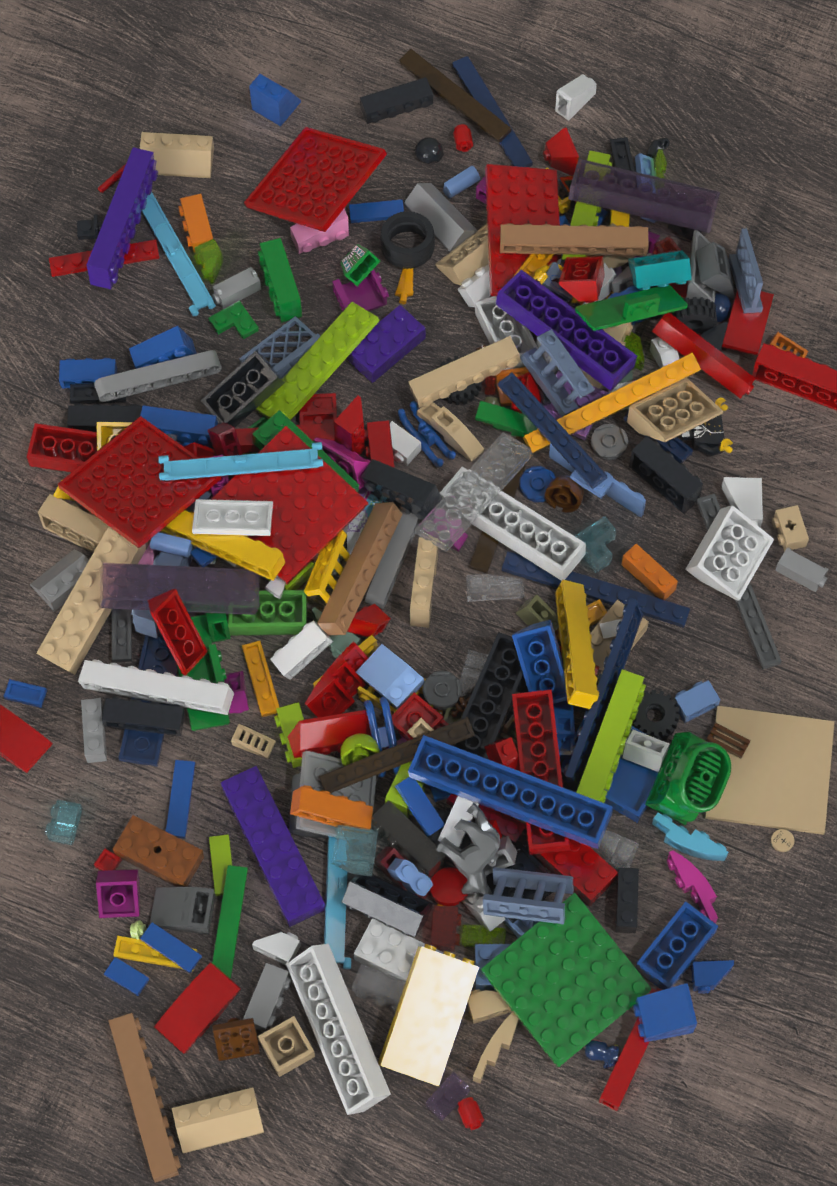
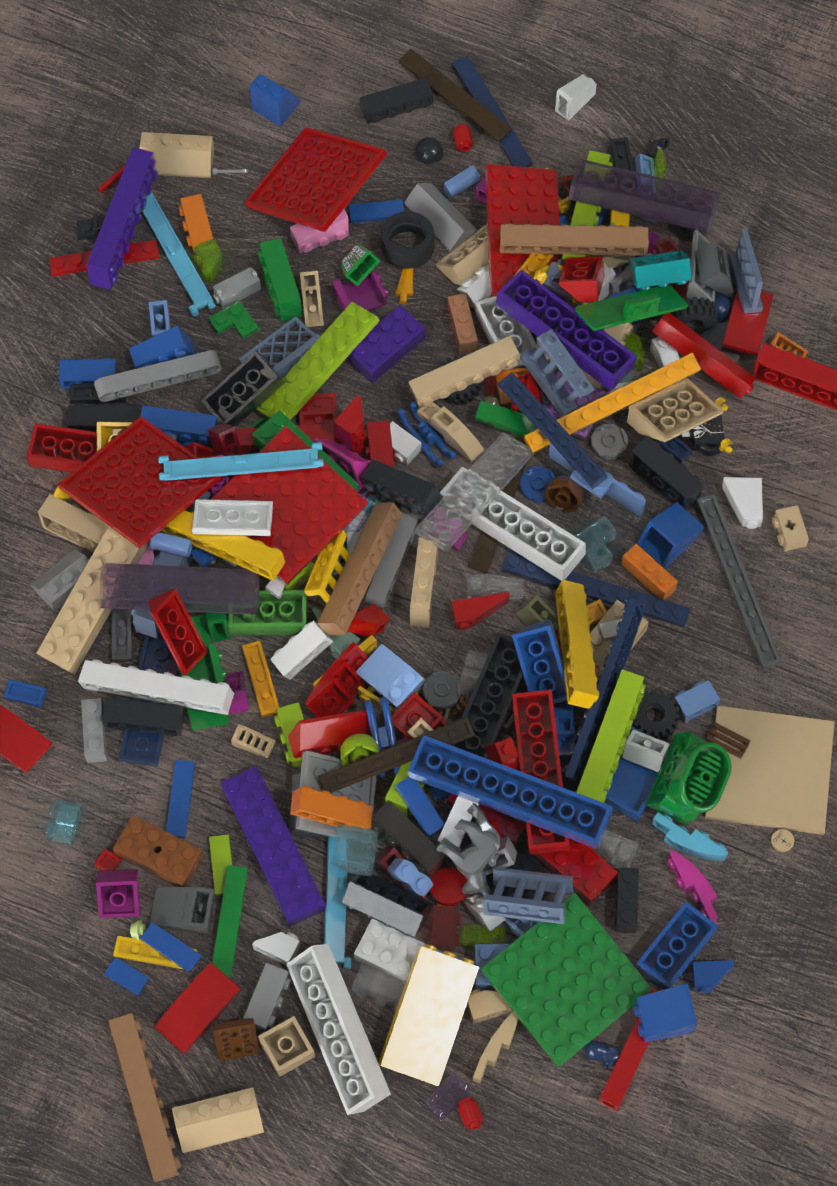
red slope [543,127,579,175] -> none
white slope [685,505,774,601] -> none
light grey brick [775,547,829,592] -> none
none -> medium blue brick [148,300,171,337]
none -> light grey hinge [211,168,248,175]
none -> tan slope [300,271,324,327]
none -> nougat brick [448,293,478,355]
none -> red slope [452,592,509,630]
none -> blue slope [637,502,704,569]

